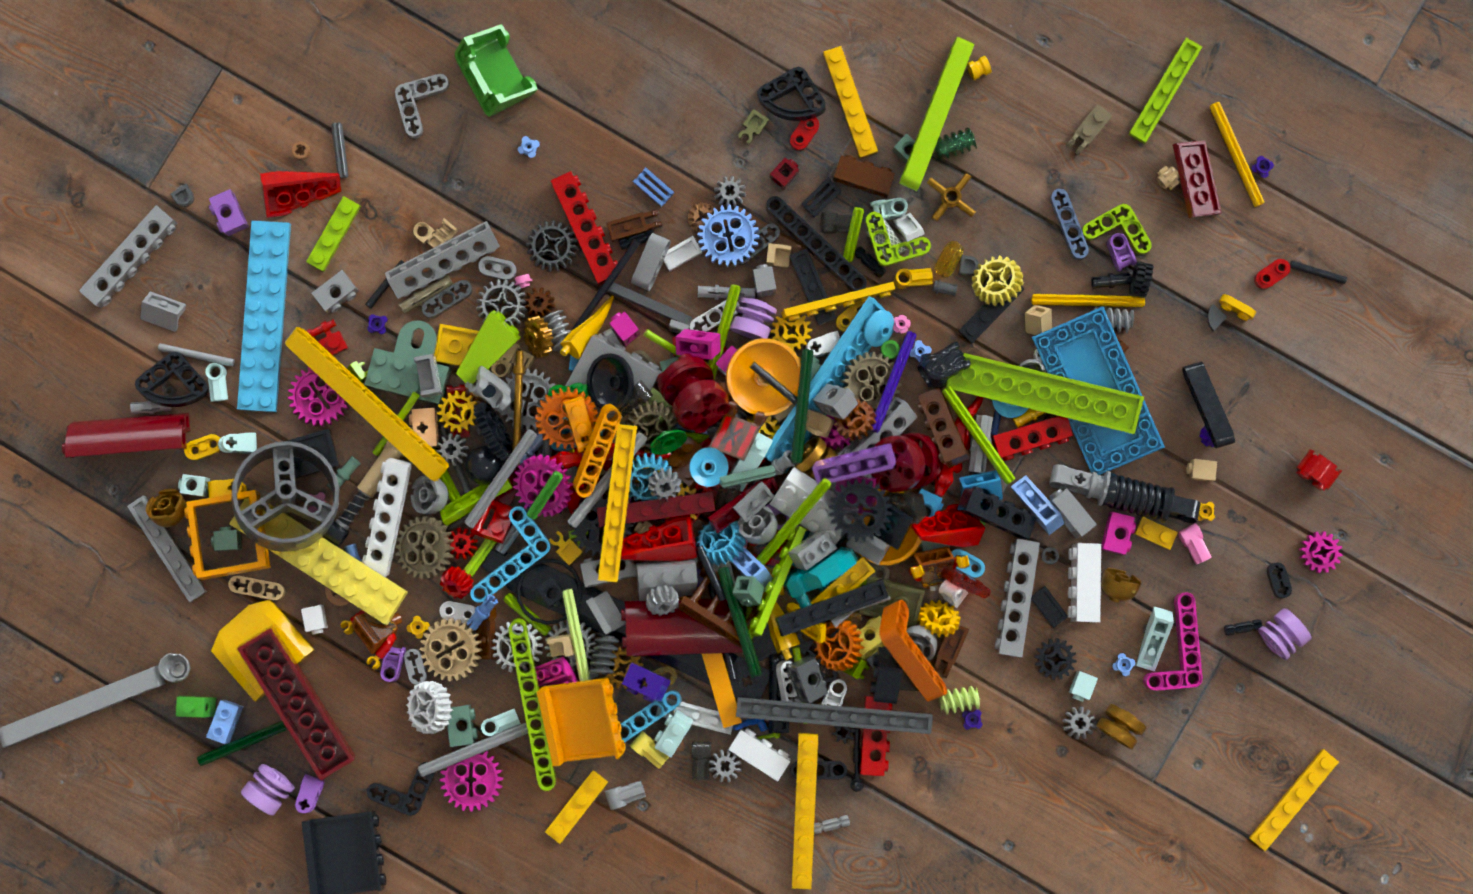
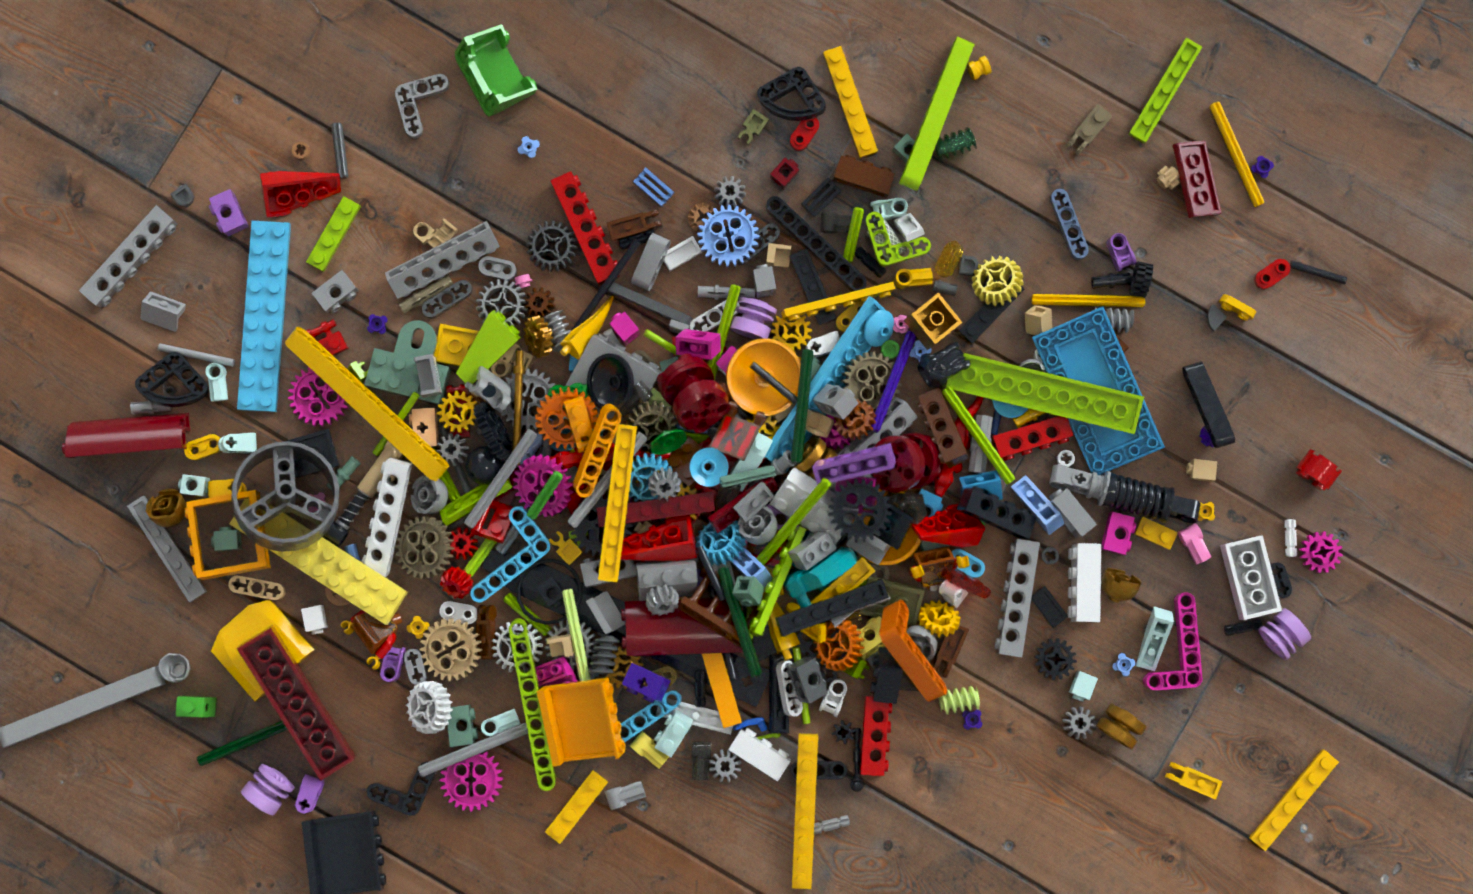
light blue brick [206,700,244,744] -> none
black bar [365,260,405,308] -> none
medium blue pin [467,595,498,630] -> none
dark grey plate [736,697,933,734] -> none
pearl gold bar [927,173,976,222] -> none
lime beam [1082,204,1152,255] -> none
none -> black axle [694,669,706,707]
none -> pearl gold brick [904,292,962,350]
none -> white bush [1057,450,1075,467]
none -> yellow hinge [1165,762,1223,800]
none -> white brick [1220,535,1282,620]
none -> white axle [1284,519,1297,557]

